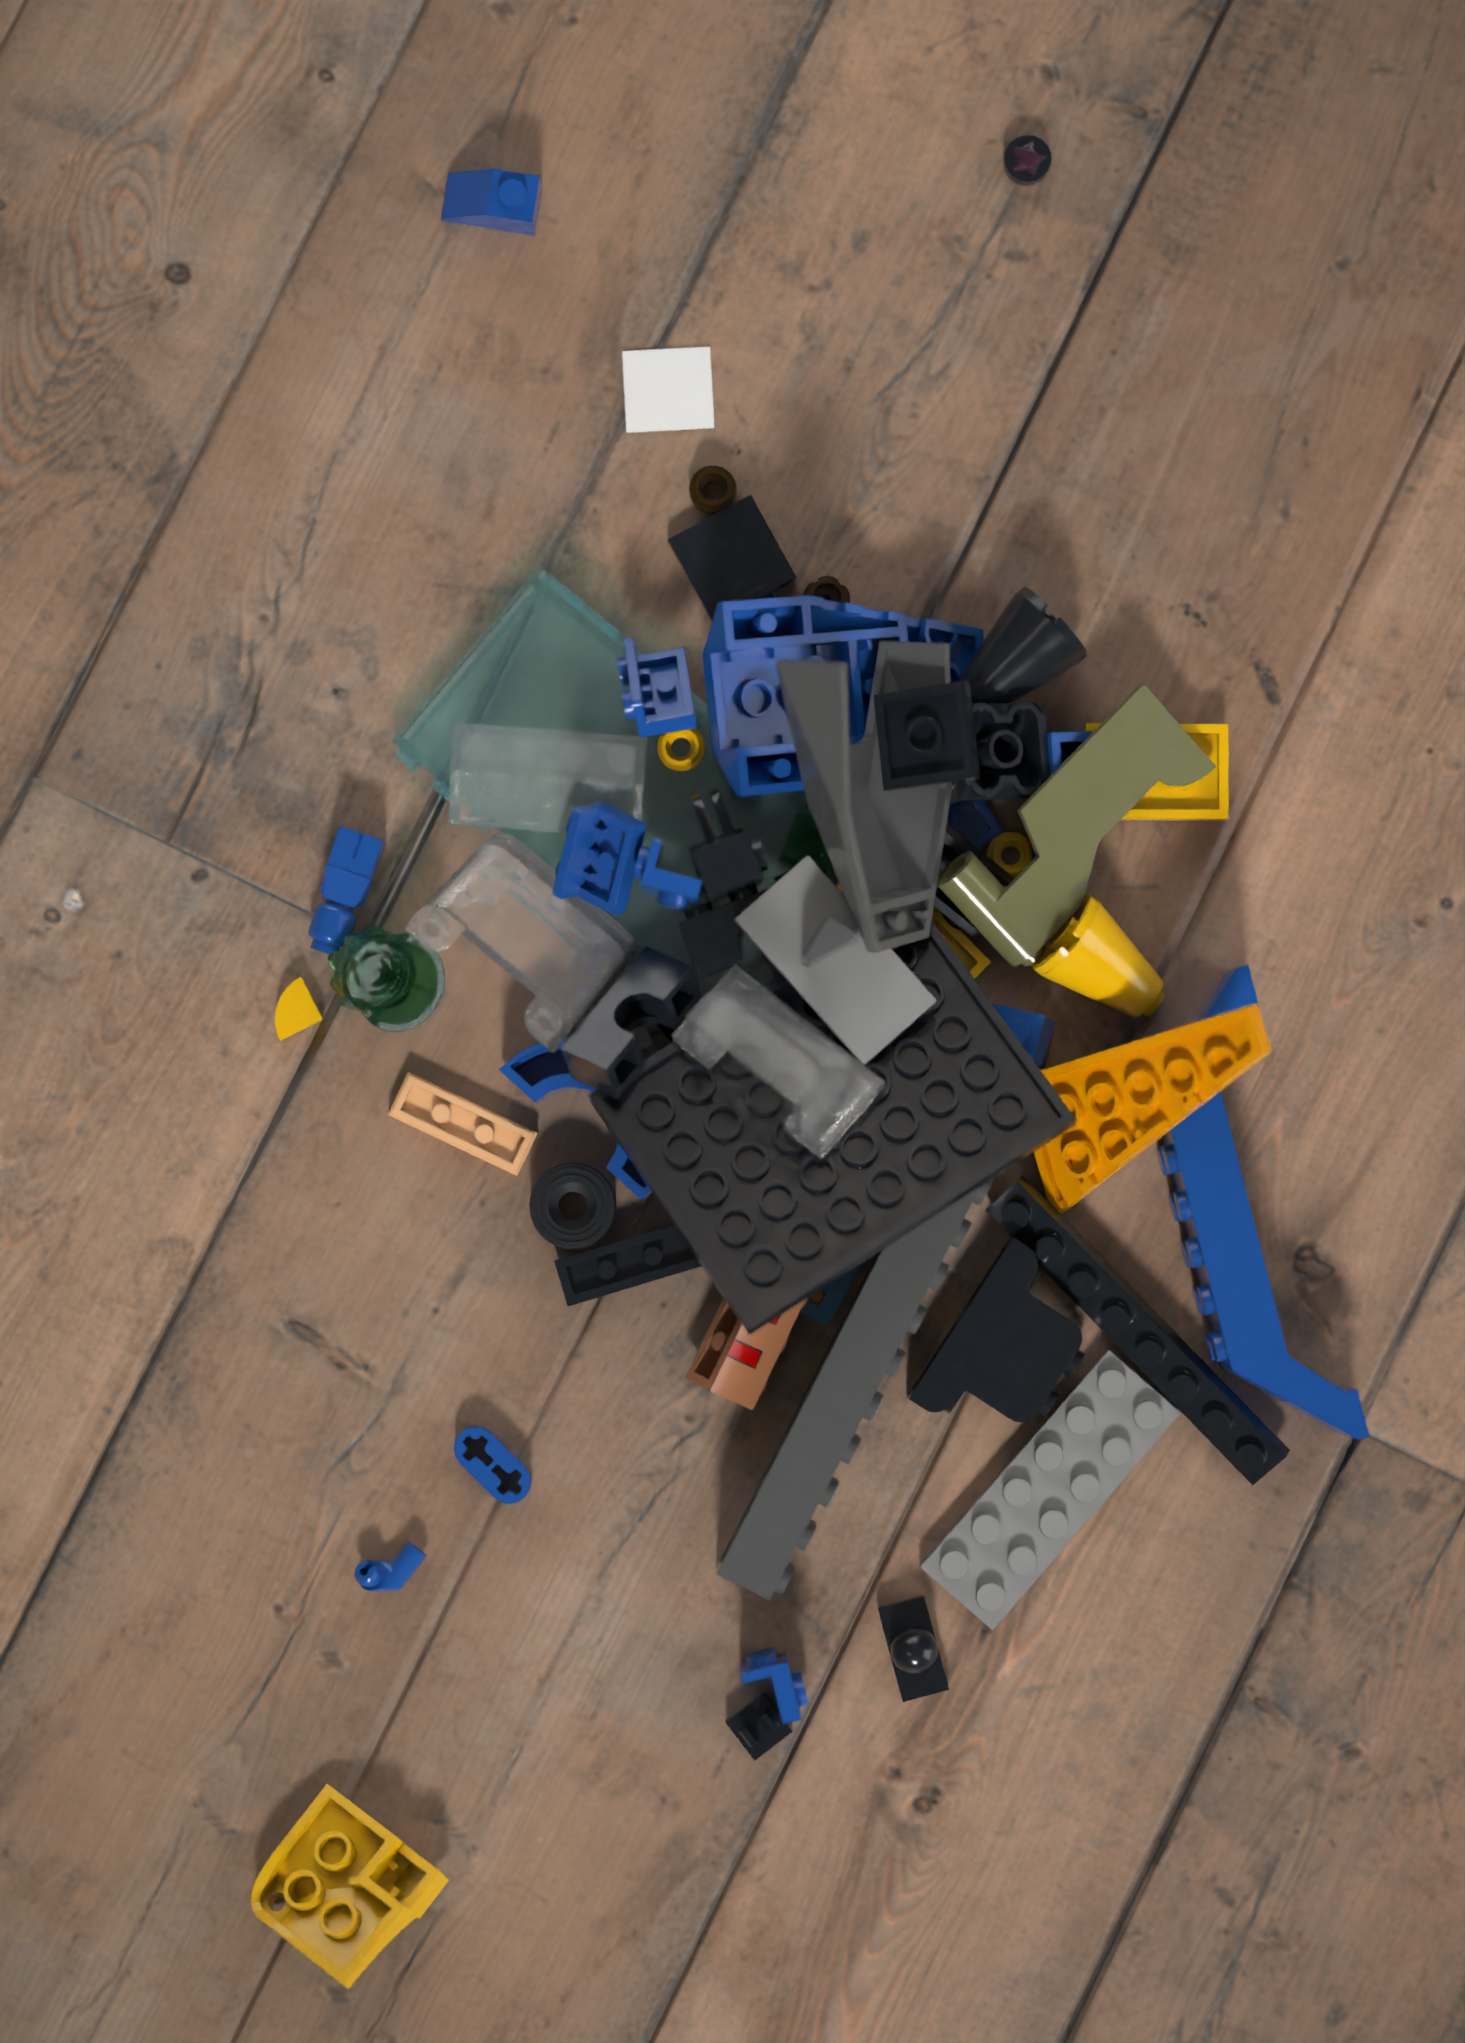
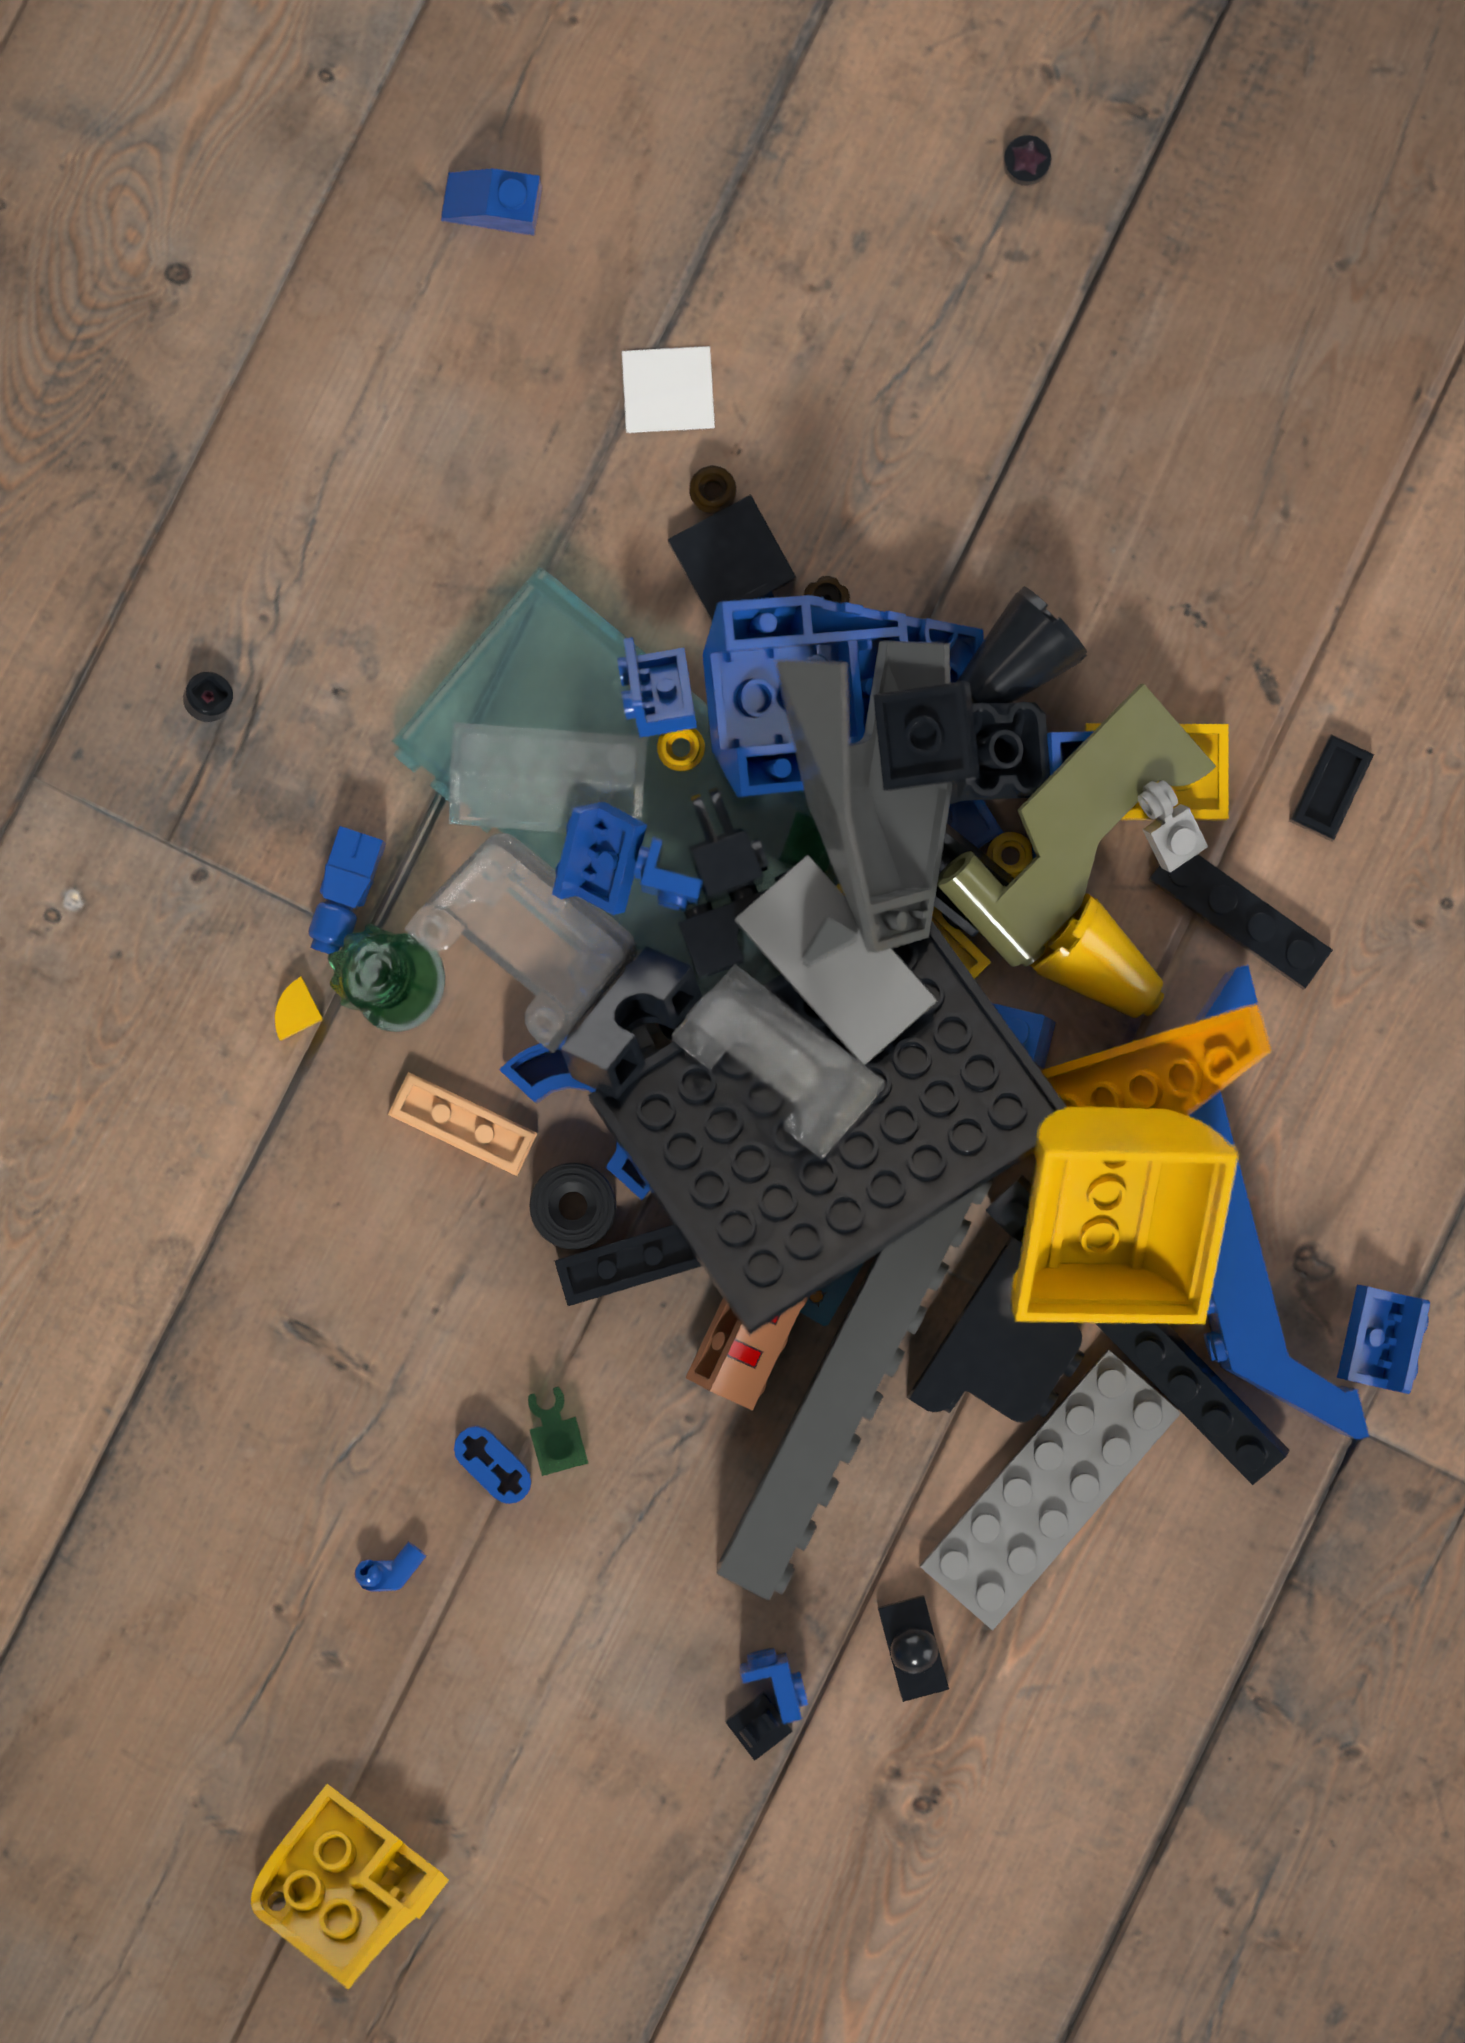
none -> black tile [183,672,233,722]
none -> clear green plate [528,1386,589,1476]
none -> yellow container [1011,1107,1238,1324]
none -> light grey plate [1138,780,1208,872]
none -> black plate [1148,854,1333,989]
none -> black tile [1289,734,1374,841]
none -> blue bracket [1337,1284,1430,1394]

